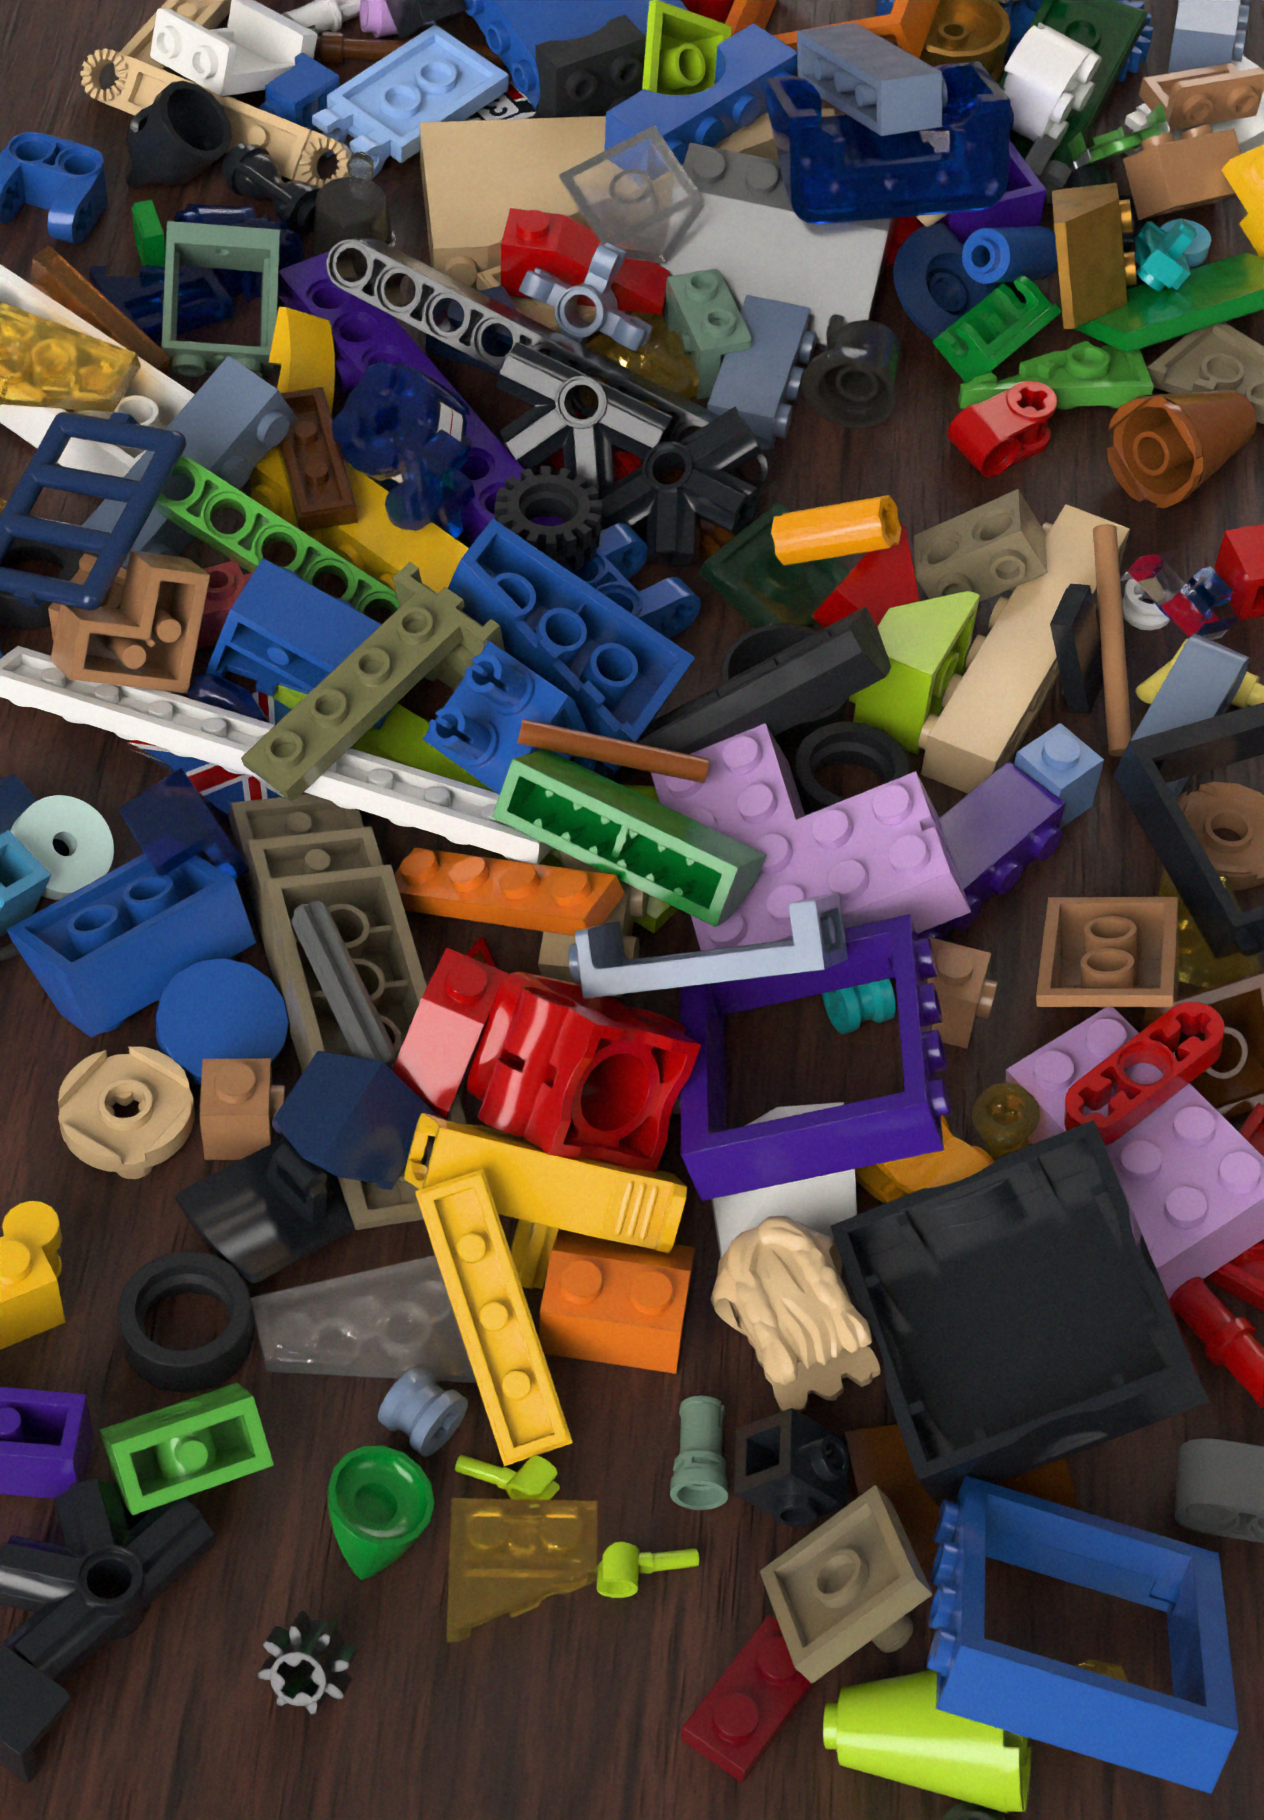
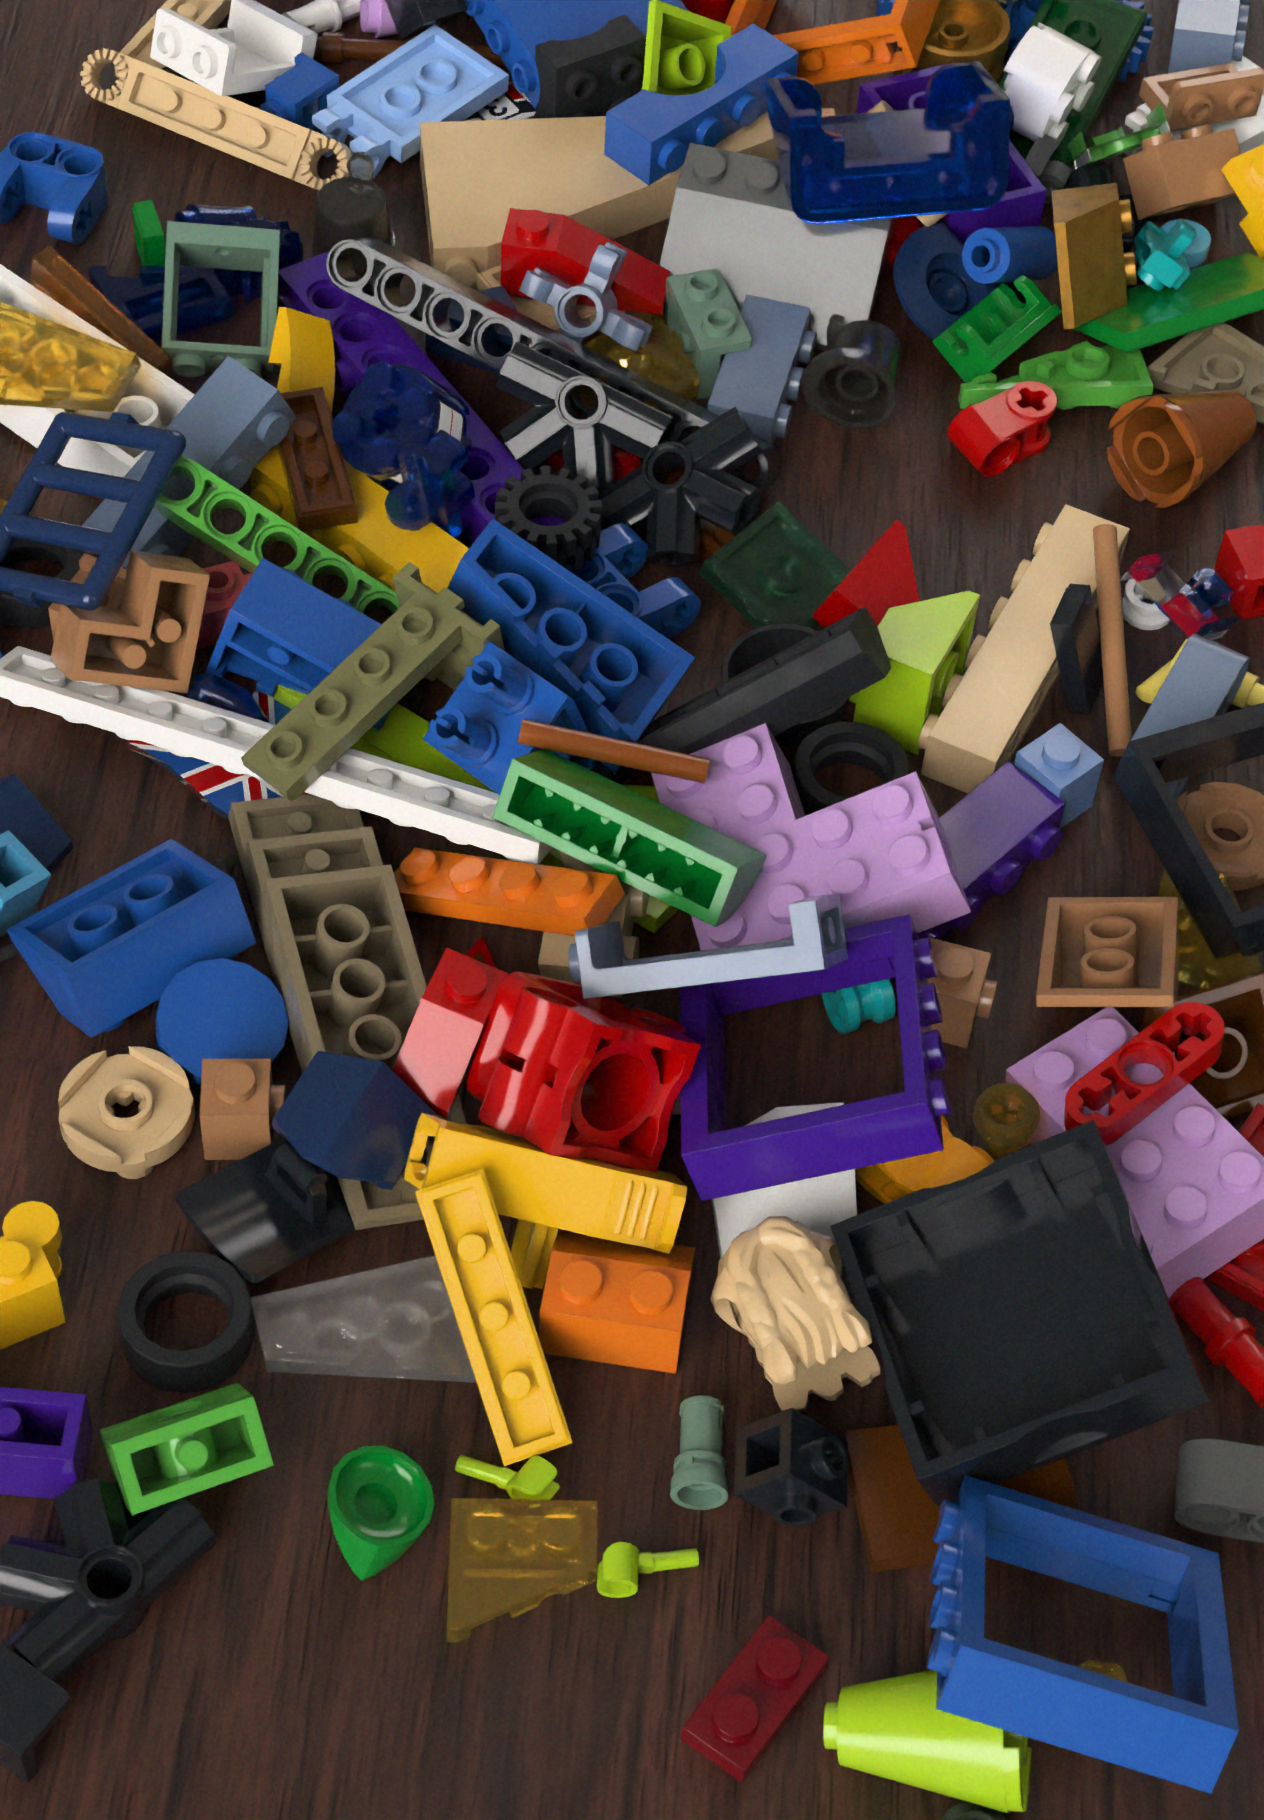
light aqua piece [10,795,114,900] -> none
clear blue panel [119,767,250,880] -> none
black piece [126,80,232,189] -> none
black piece [221,143,328,237] -> none
black gear [258,1611,358,1714] -> none
dark grey axle [292,900,398,1070] -> none
sand blue wheel [378,1364,468,1457] -> none
clear slope [559,125,705,264] -> none
dark tan tile [759,1485,933,1683] -> none
light orange axle [771,495,901,566] -> none
sand blue brick [797,23,947,136] -> none
dark tan brick [914,489,1047,602] -> none

